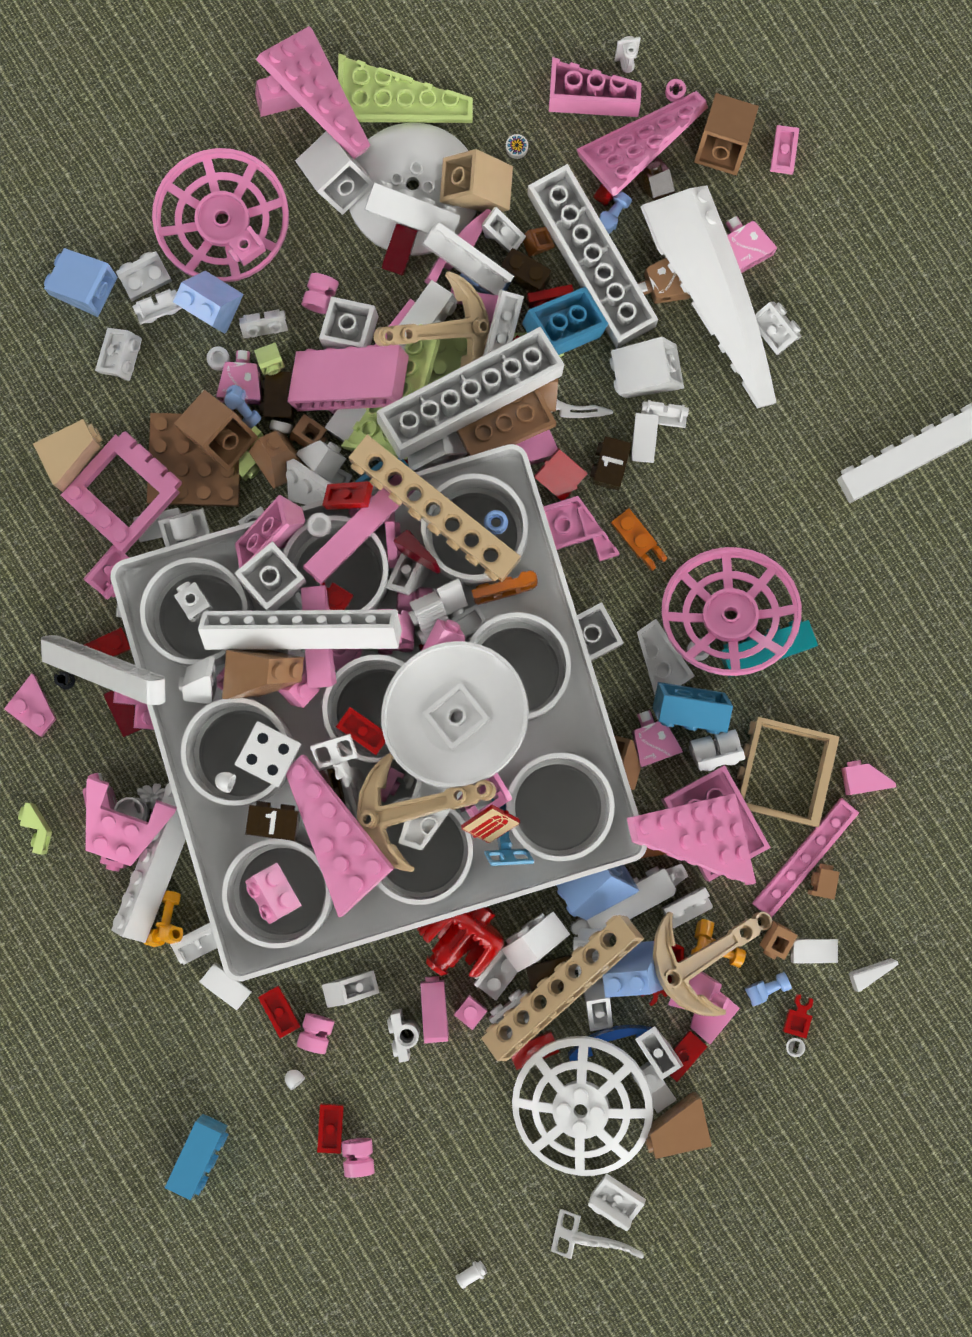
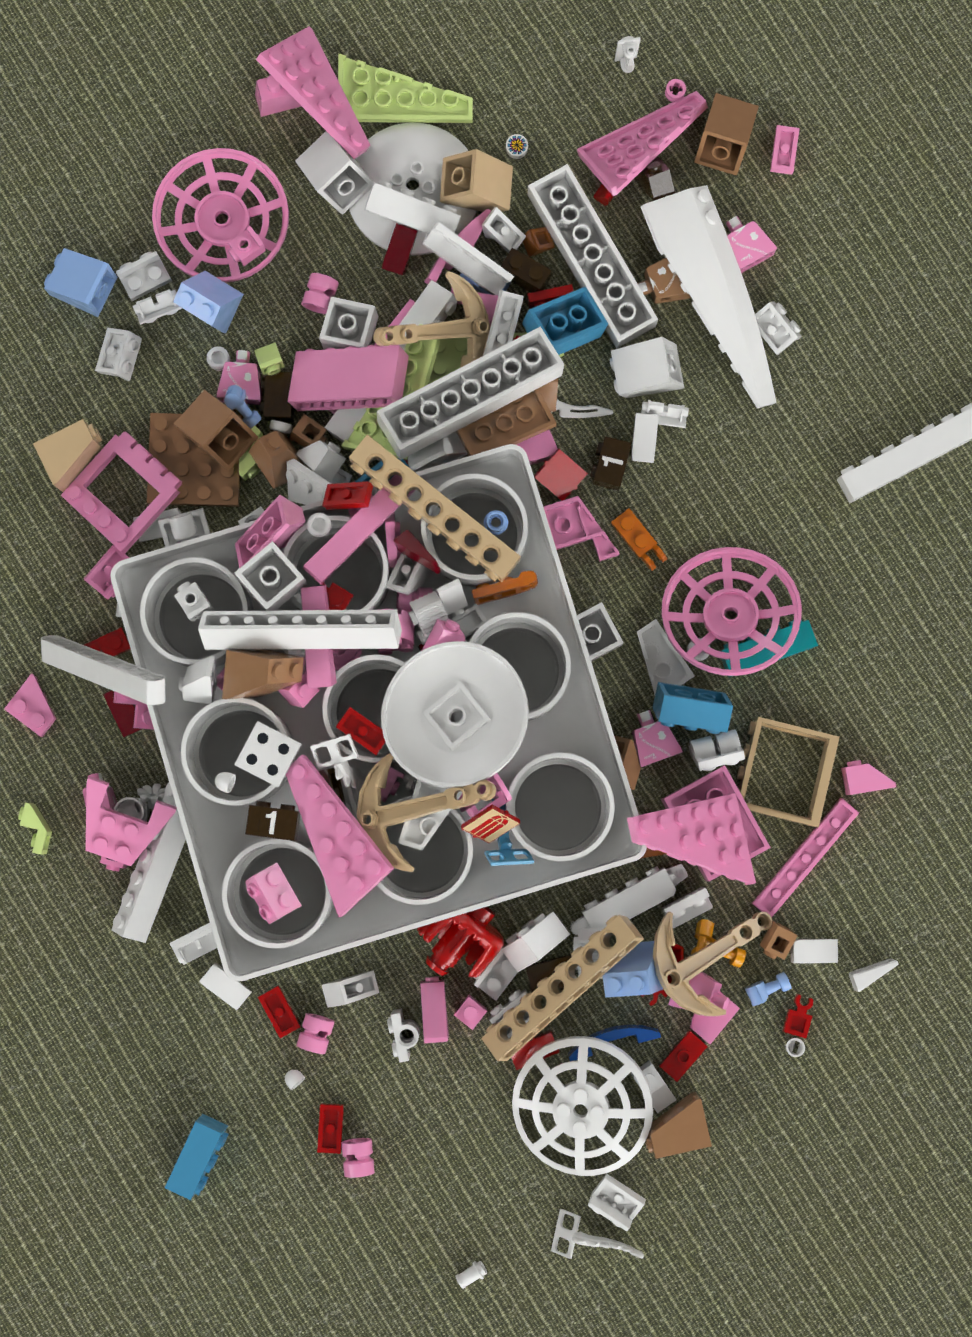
black pin [54,671,76,690] -> none
light orange bar [144,891,183,947] -> none
white hinge [239,309,288,338] -> none
bright pink wedge [549,57,641,117] -> none
light blue slope [556,865,639,920] -> none
white slope [584,979,613,1031] -> none
light blue leg [599,191,632,234] -> none
white slope [635,1026,684,1080] -> none
medium nougat brick [807,864,840,900] -> none

